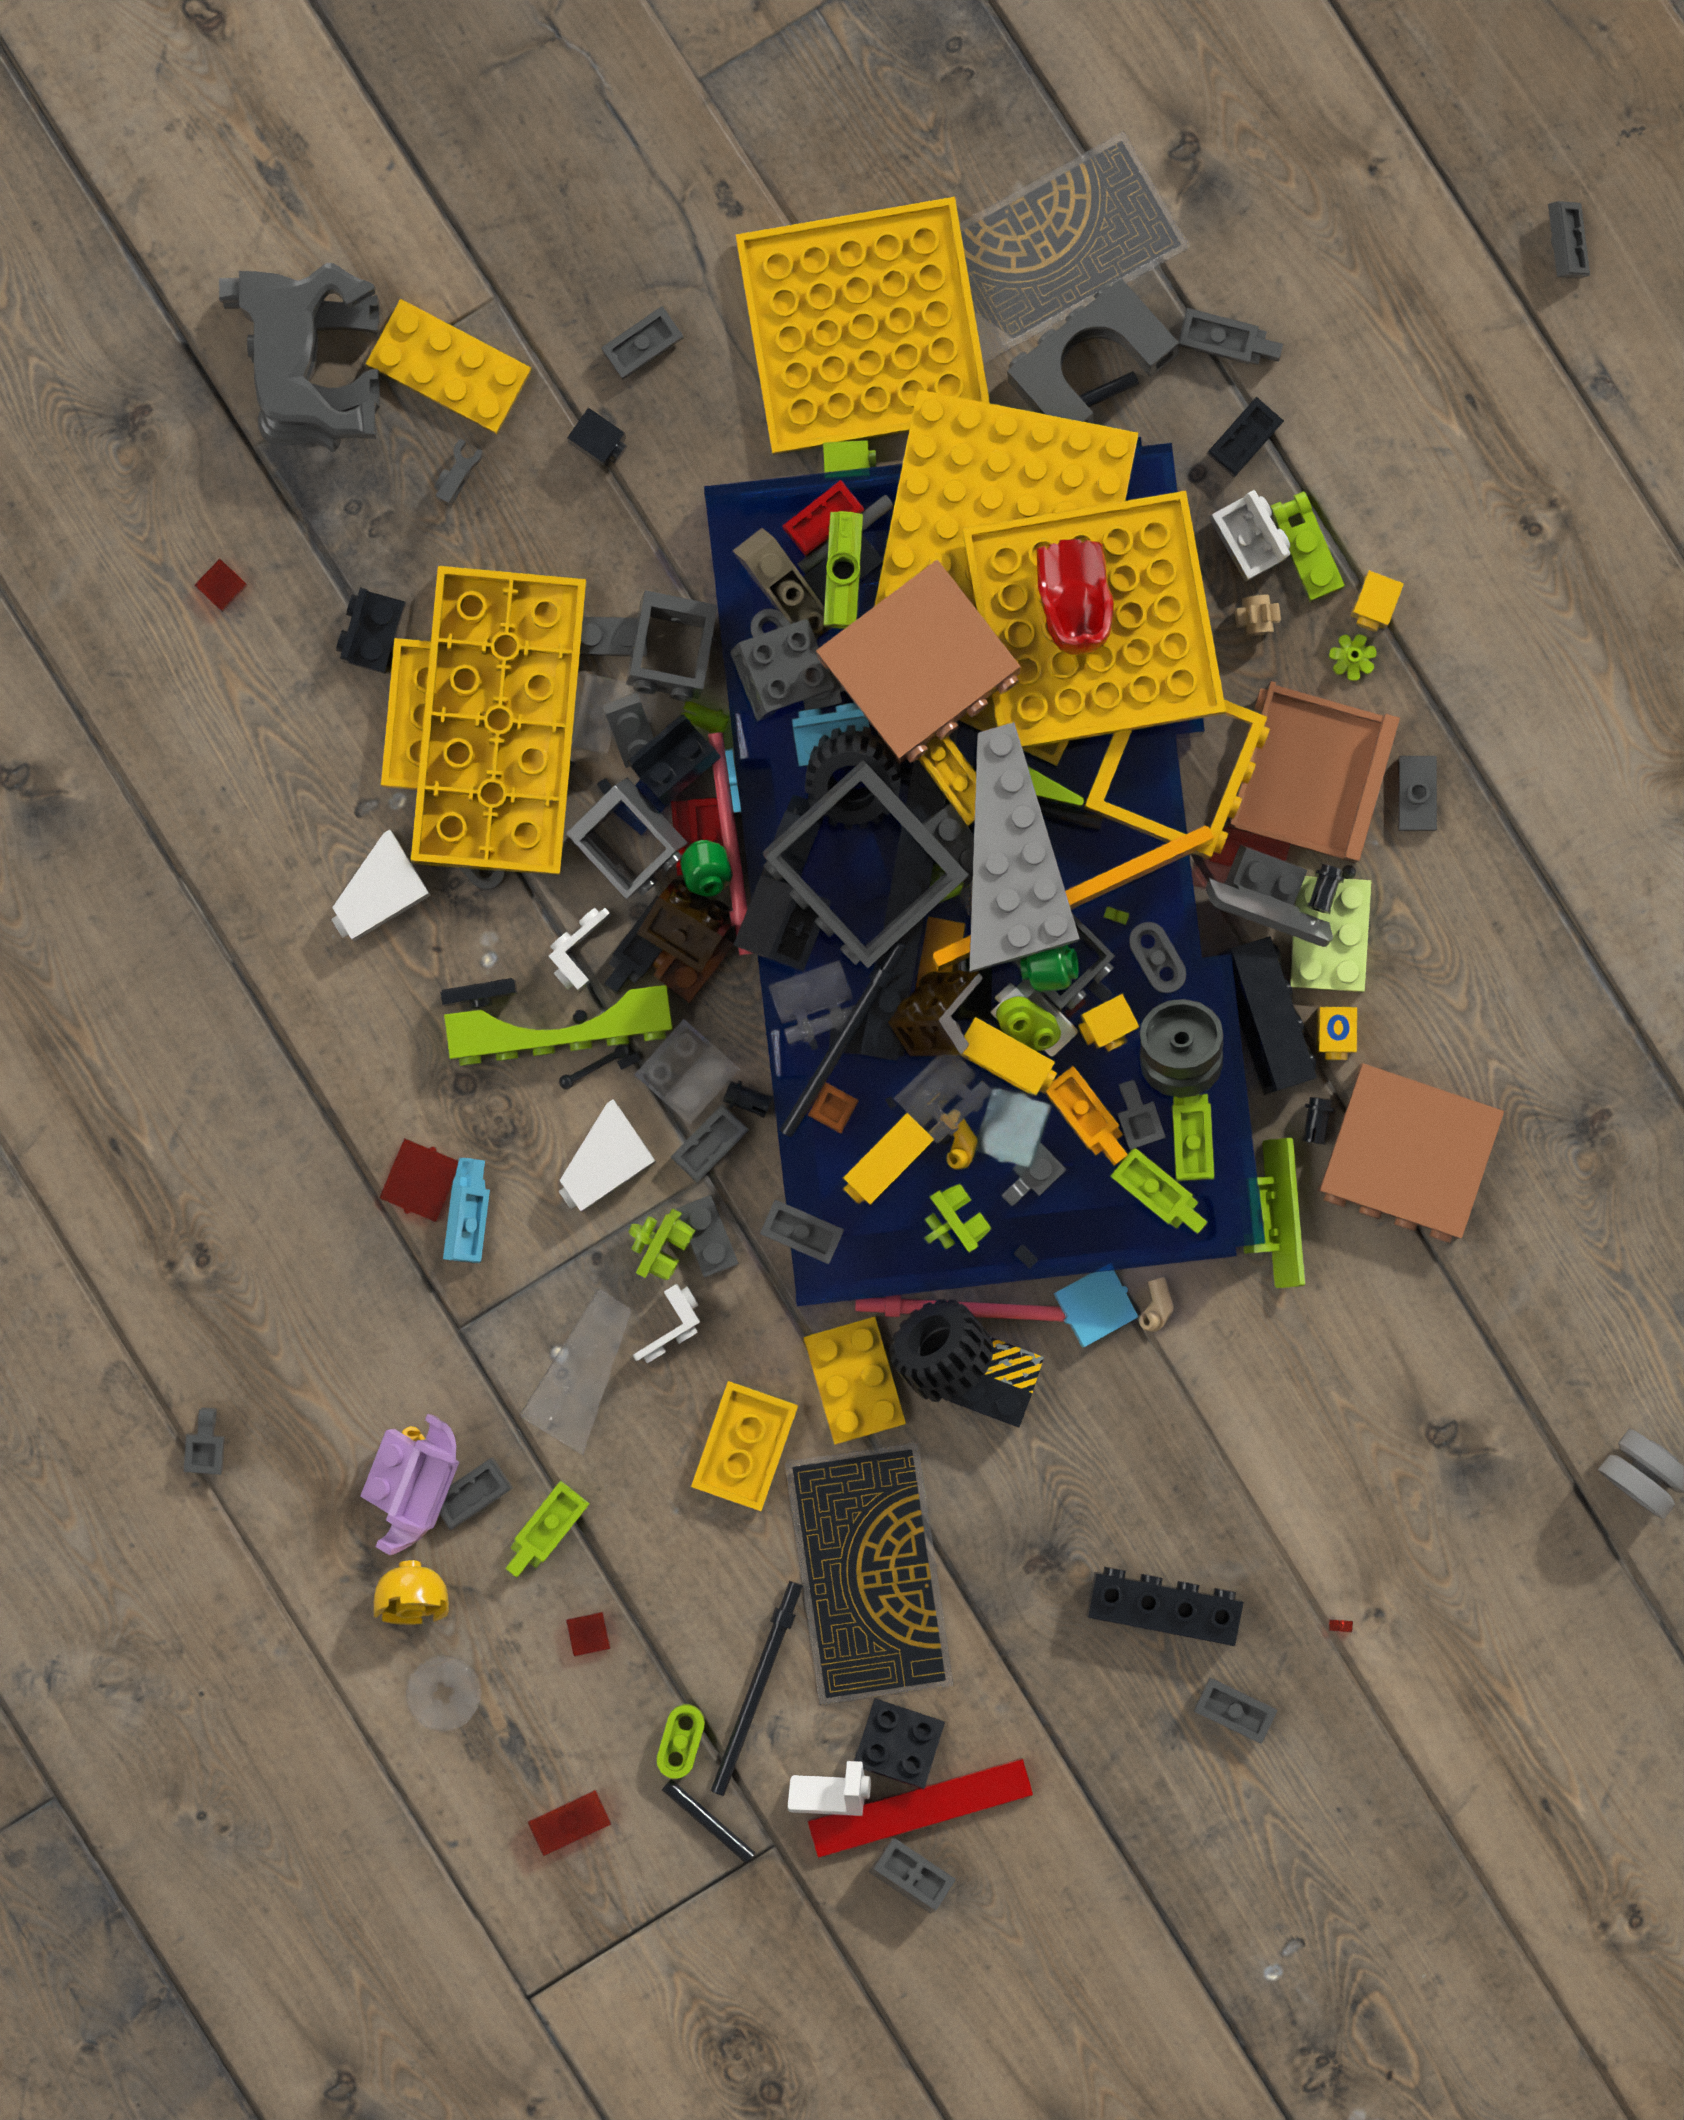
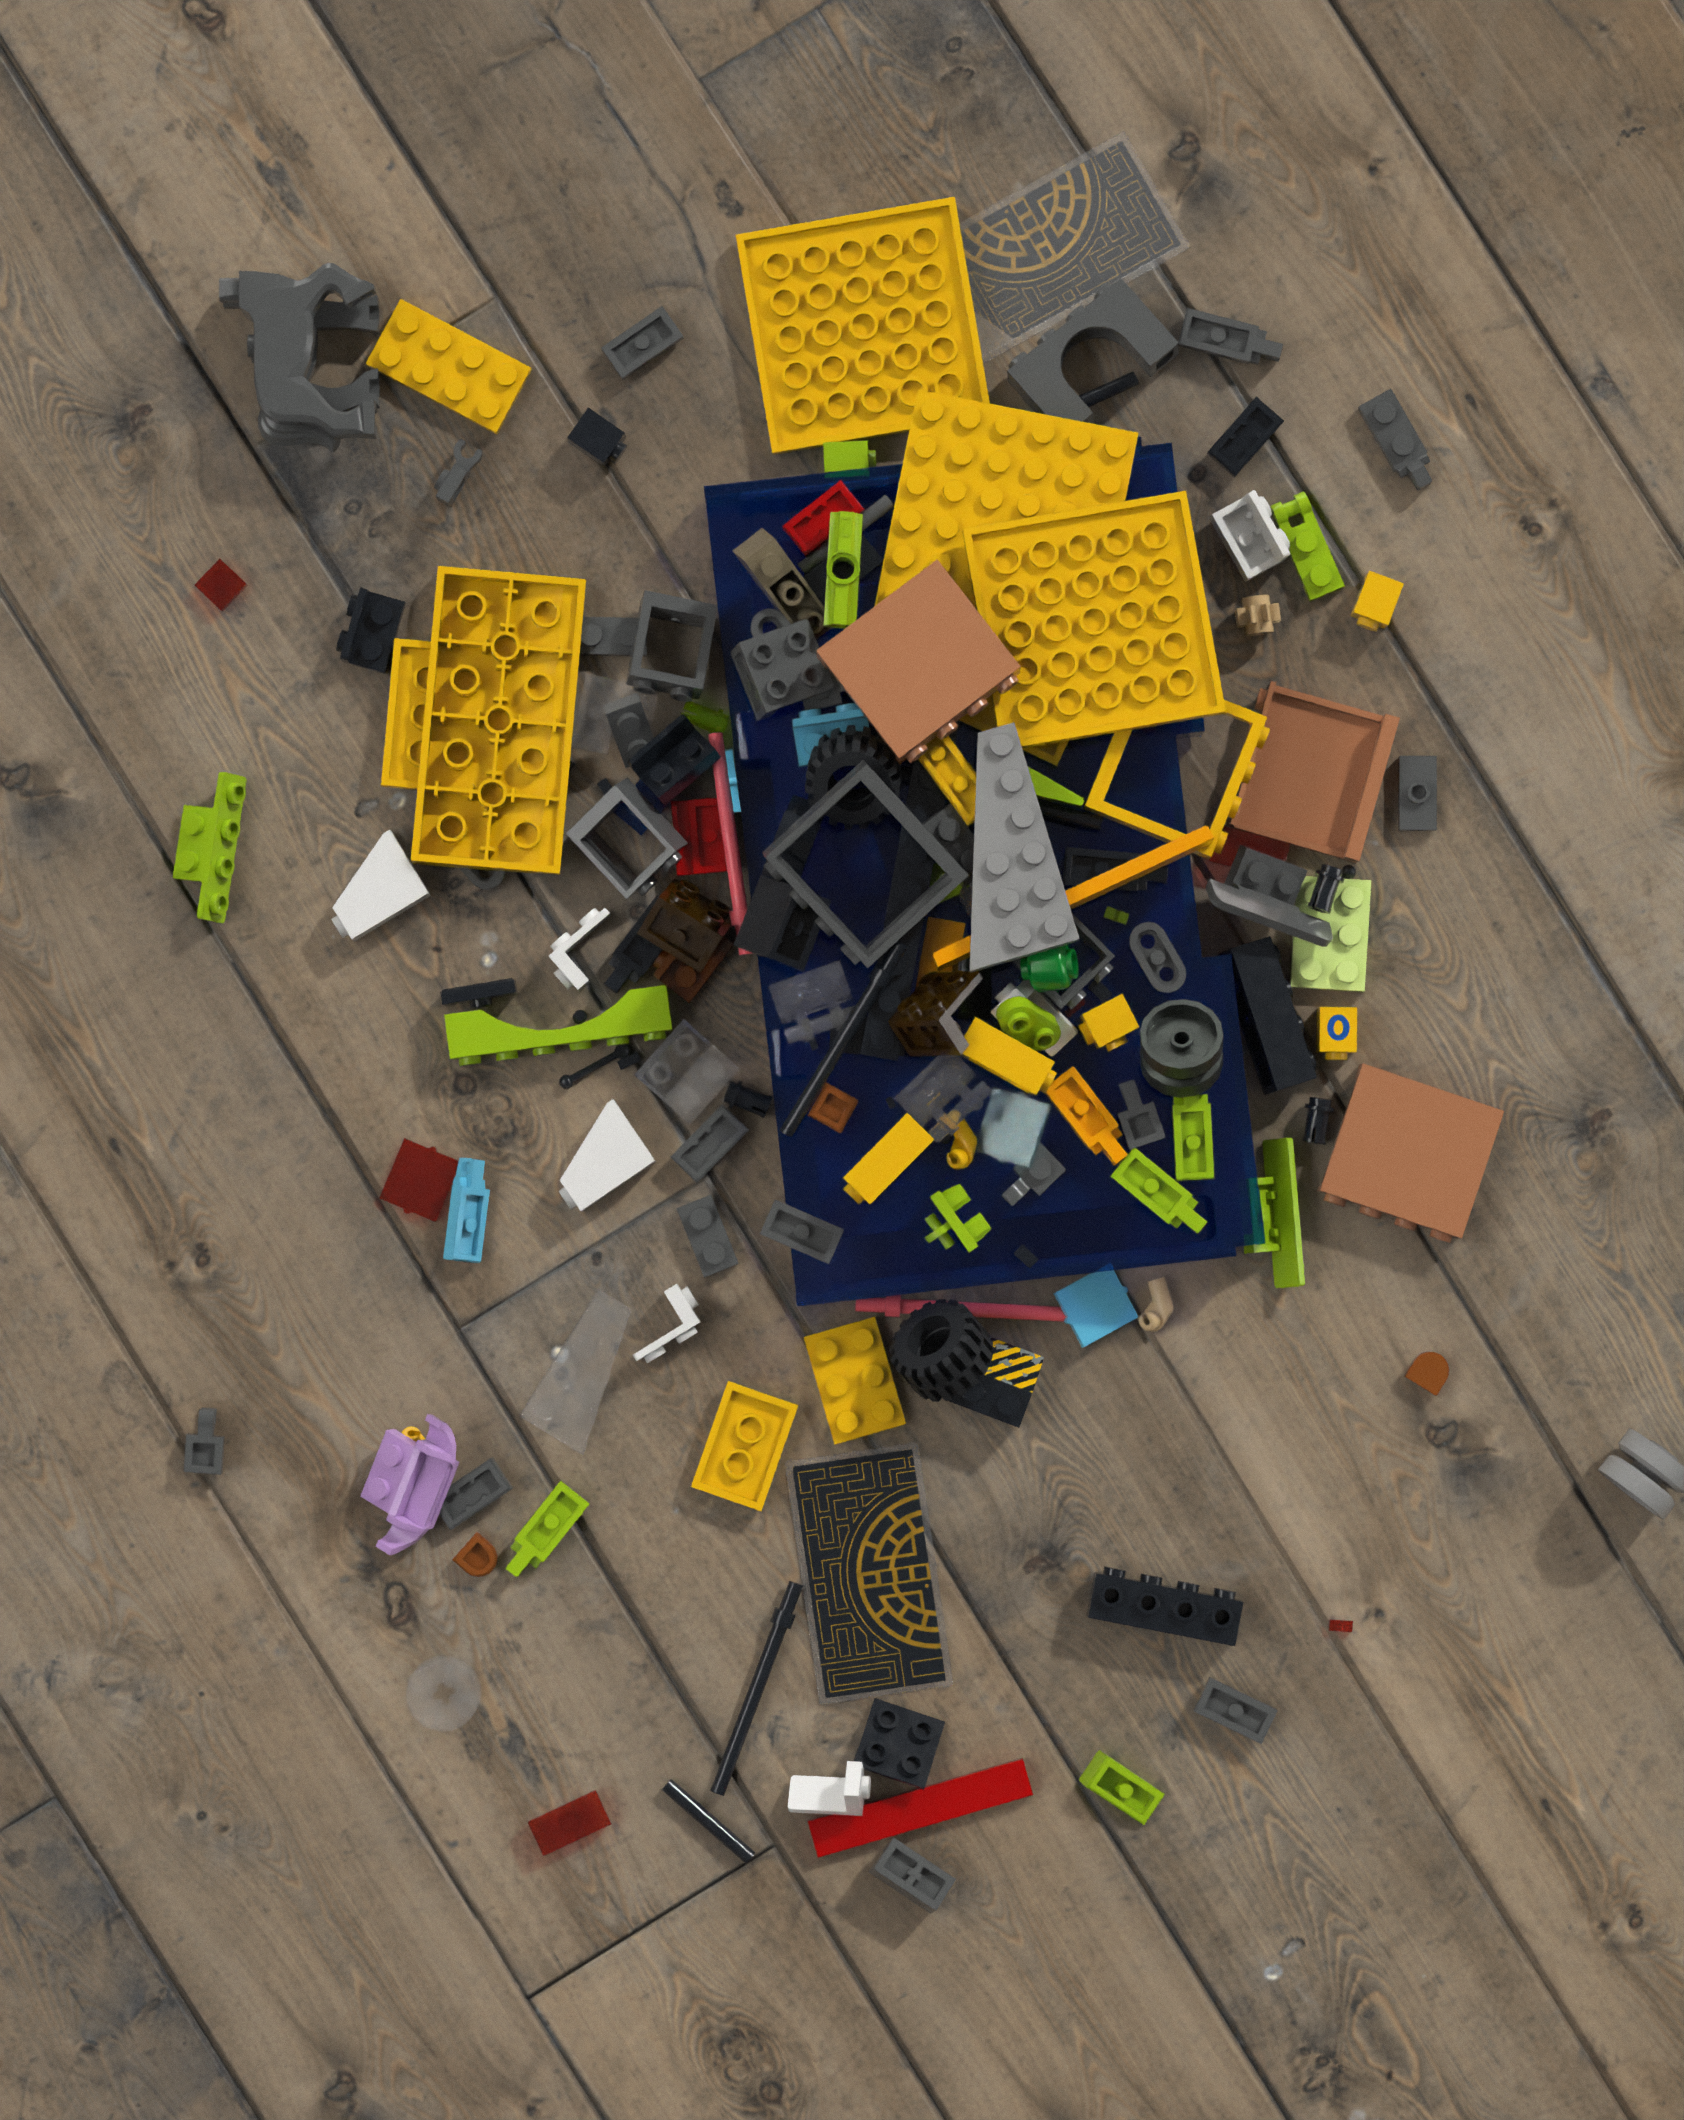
yellow cylinder [373,1560,449,1625] -> none
clear red tile [566,1611,611,1656] -> none
lime hips [628,1208,695,1280] -> none
lime plate [657,1704,705,1779] -> none
green head [680,840,733,896] -> none
red hair [1037,539,1114,655] -> none
lime plant [1329,634,1377,681] -> none
dark grey plate [1548,201,1590,279] -> none
none -> lime bracket [173,772,247,923]
none -> dark orange tile [452,1531,498,1577]
none -> black hinge [1063,847,1168,892]
none -> lime slope [1079,1750,1165,1825]
none -> dark grey hinge [1358,388,1432,491]
none -> dark orange tile [1404,1352,1449,1396]

